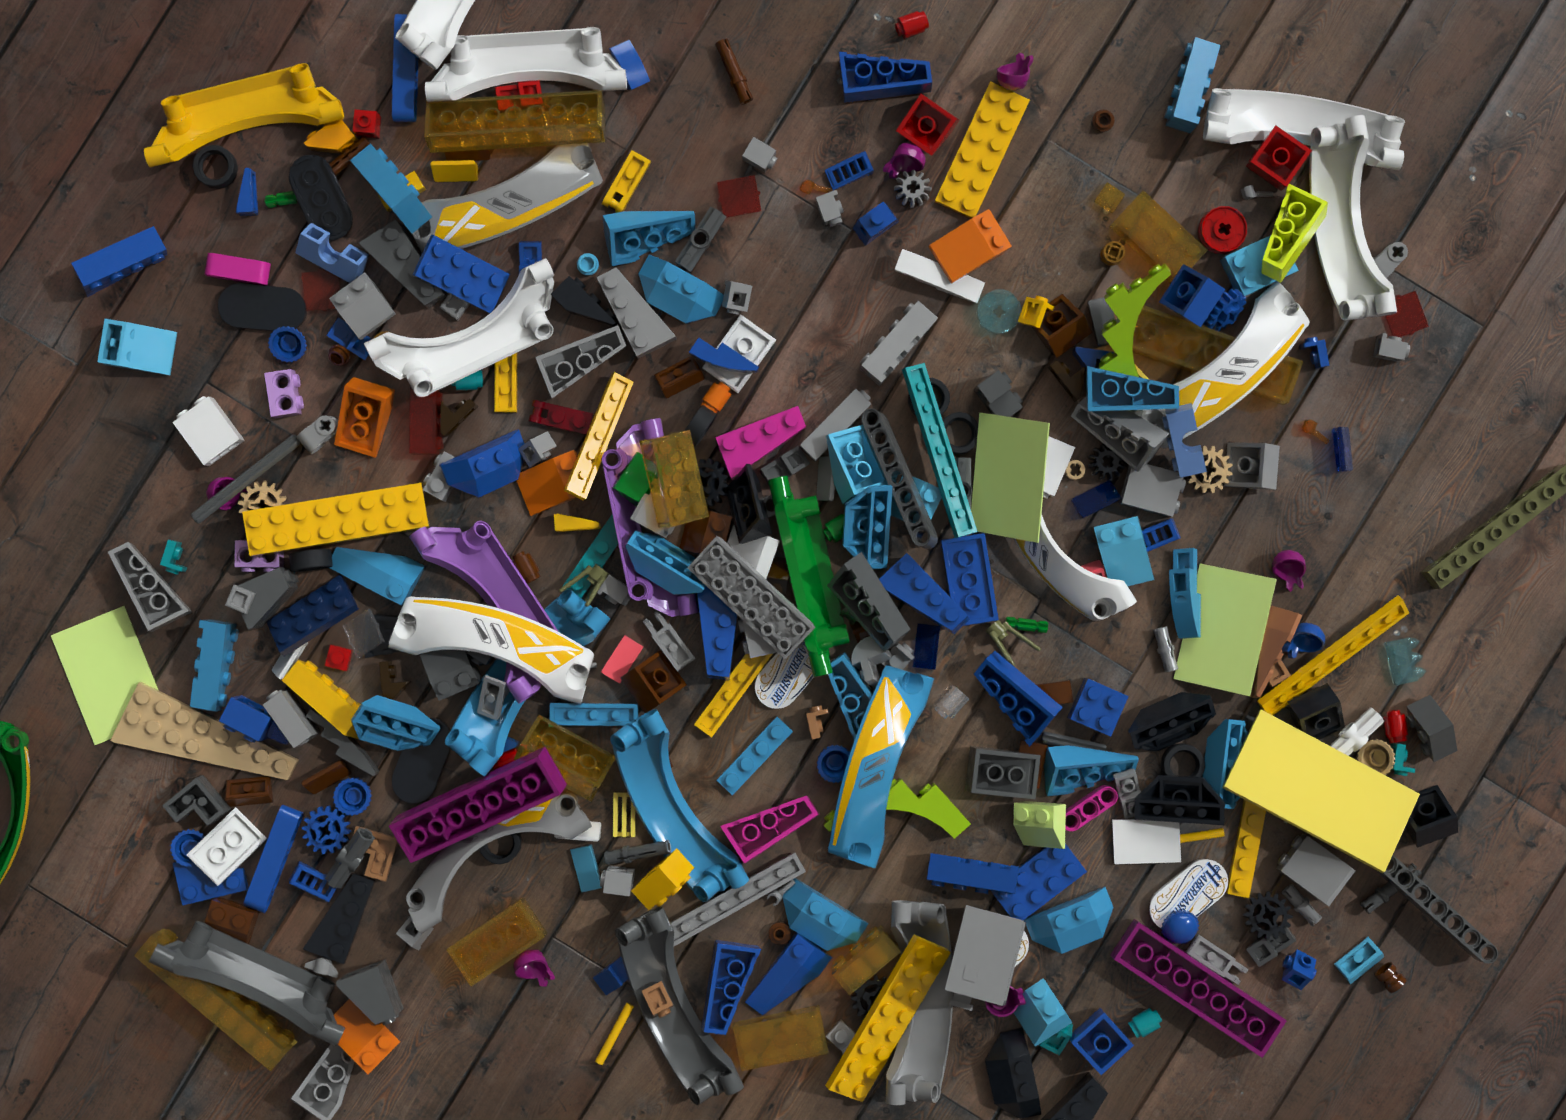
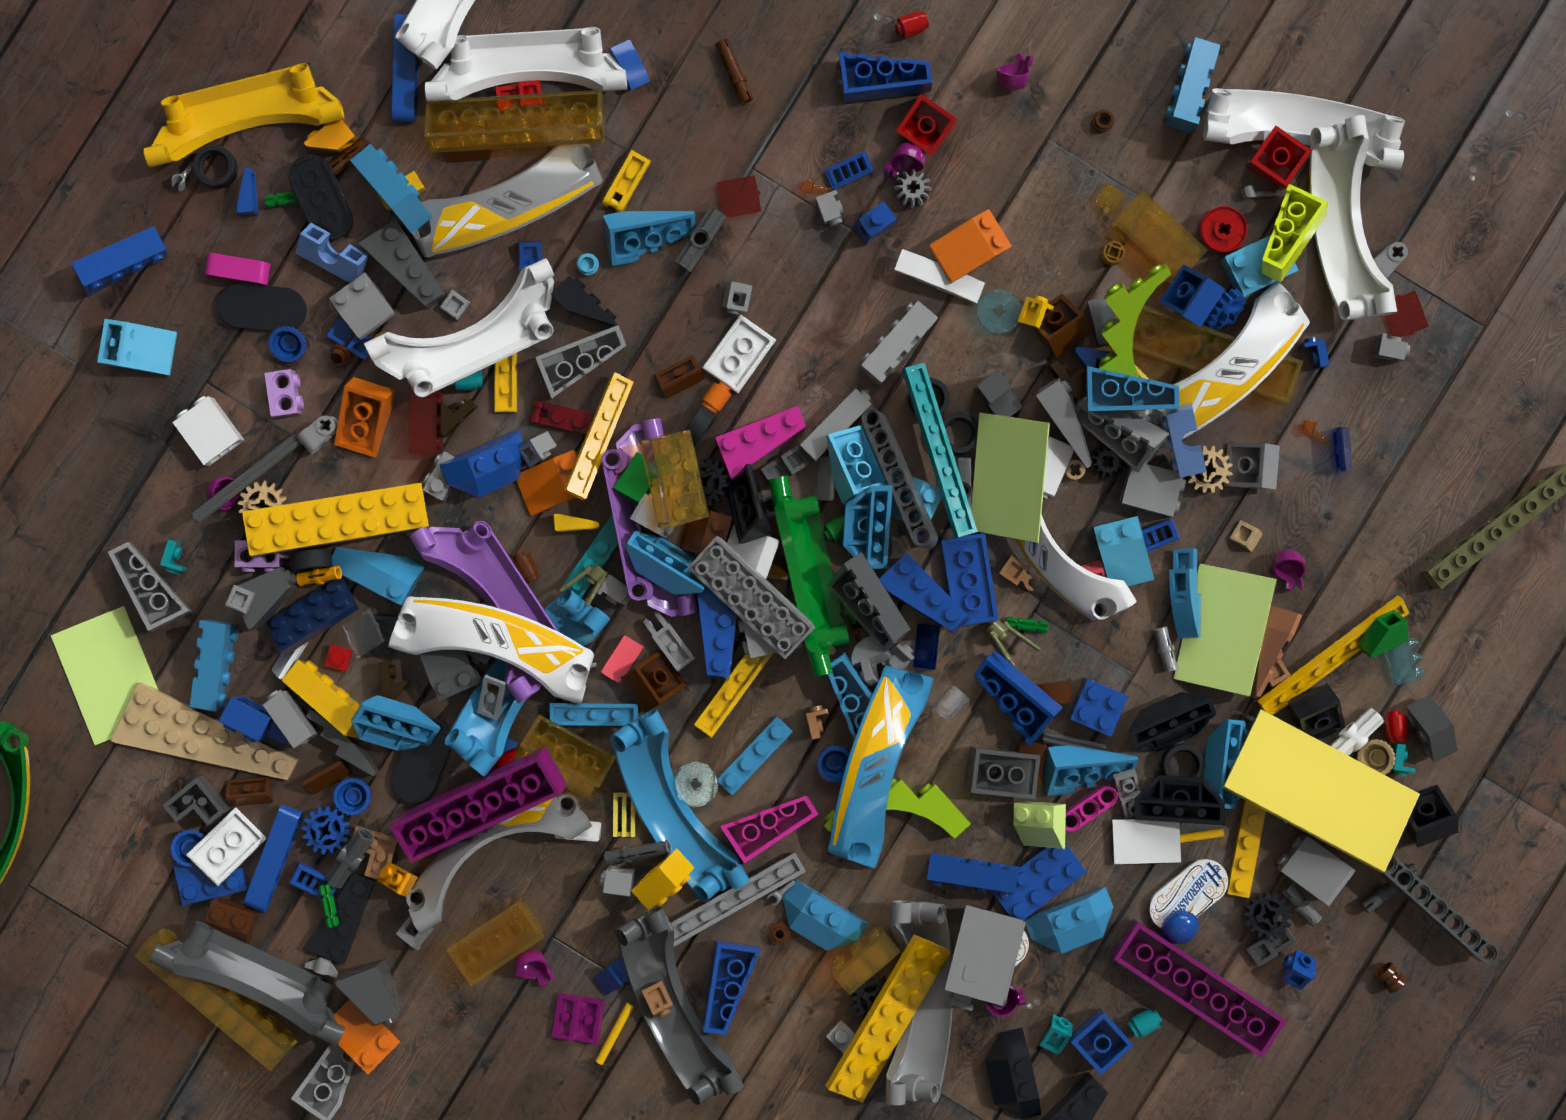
clear red piece [302,269,341,312] -> none
red brick [353,109,381,139] -> none
blue plate [412,234,510,313] -> none
yellow slope [431,160,478,182] -> none
black tyre [479,833,522,864] -> none
medium azure slope [570,844,602,892] -> none
light grey wedge [597,268,677,359] -> none
dark azure wedge [639,255,724,324] -> none
blue slope [689,338,759,373] -> none
clear yellow brick [733,1005,829,1071] -> none
light grey brick [742,137,778,173] -> none
blue wedge [745,932,833,1015] -> none
white tile [755,640,814,709] -> none
yellow plate [934,81,1030,219] -> none
medium azure slope [1013,978,1072,1047] -> none
clear blue slope [1071,481,1122,519] -> none
light grey hinge [1186,934,1249,985] -> none
blue piece [1282,623,1325,658] -> none
medium azure slope [1334,937,1384,984] -> none
none -> light grey hand [172,162,193,191]
none -> light orange pin [296,566,342,586]
none -> green axle [318,884,339,928]
none -> light orange slope [377,861,418,897]
none -> magenta slope [552,993,605,1045]
none -> clear light blue plate [673,762,718,806]
none -> medium nougat plate [998,555,1040,591]
none -> light grey wedge [1036,377,1092,468]
none -> tan slope [1229,520,1262,552]
none -> green slope [1358,610,1409,658]

